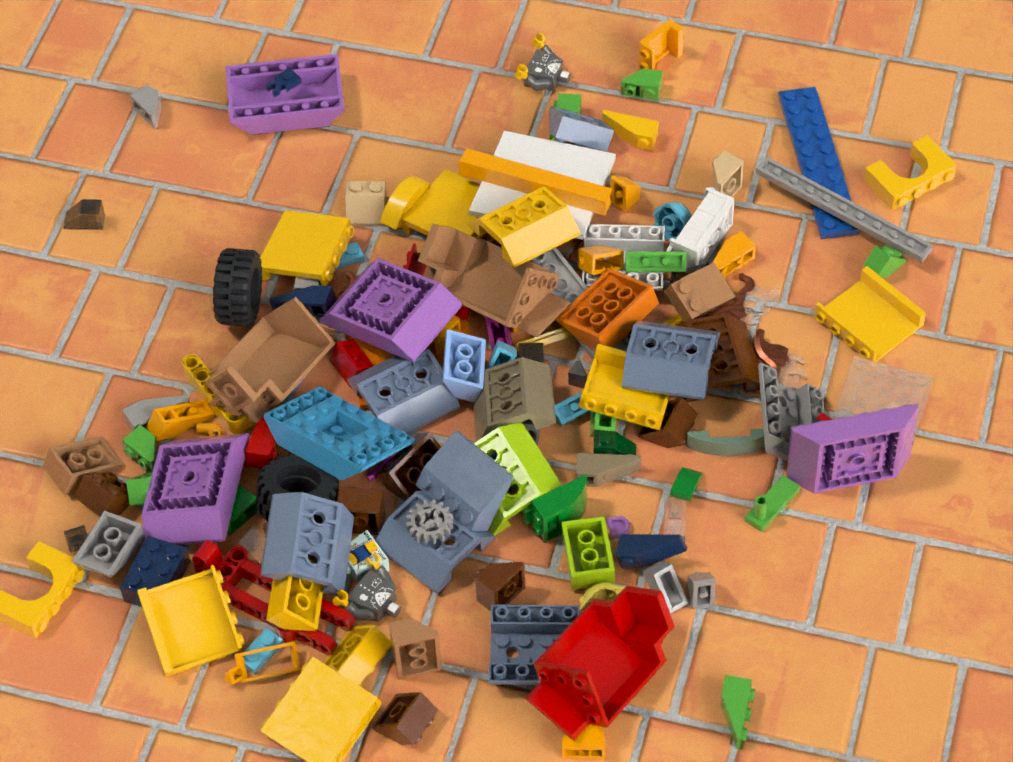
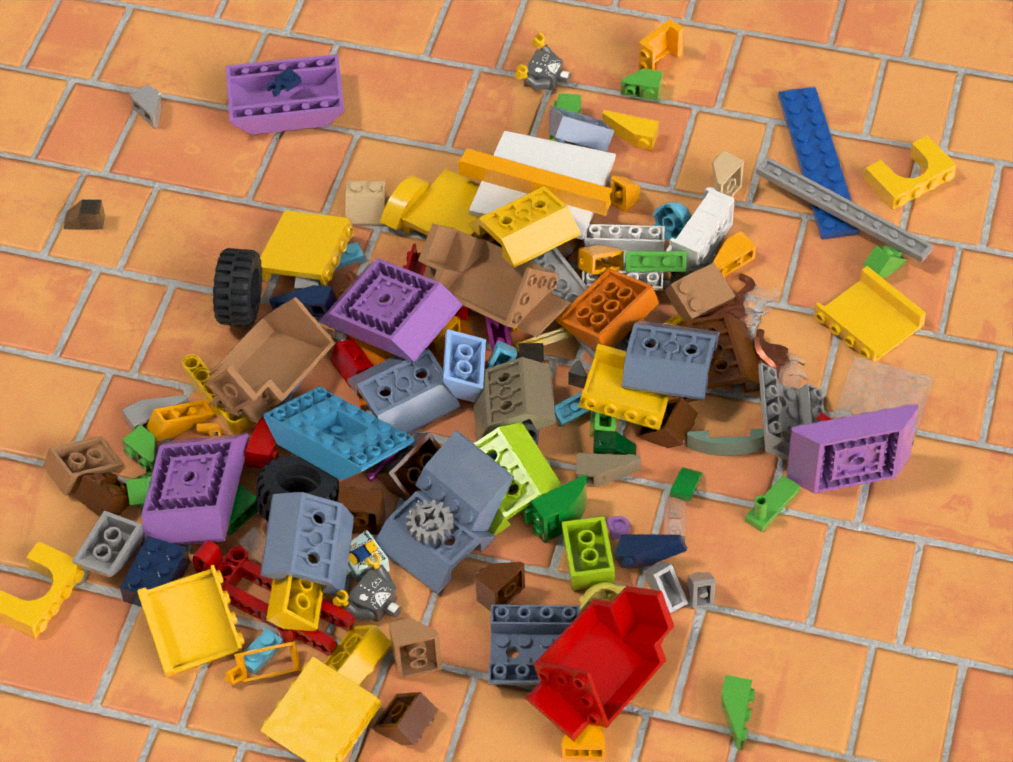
clear smoke plate [64,525,88,553] -> none

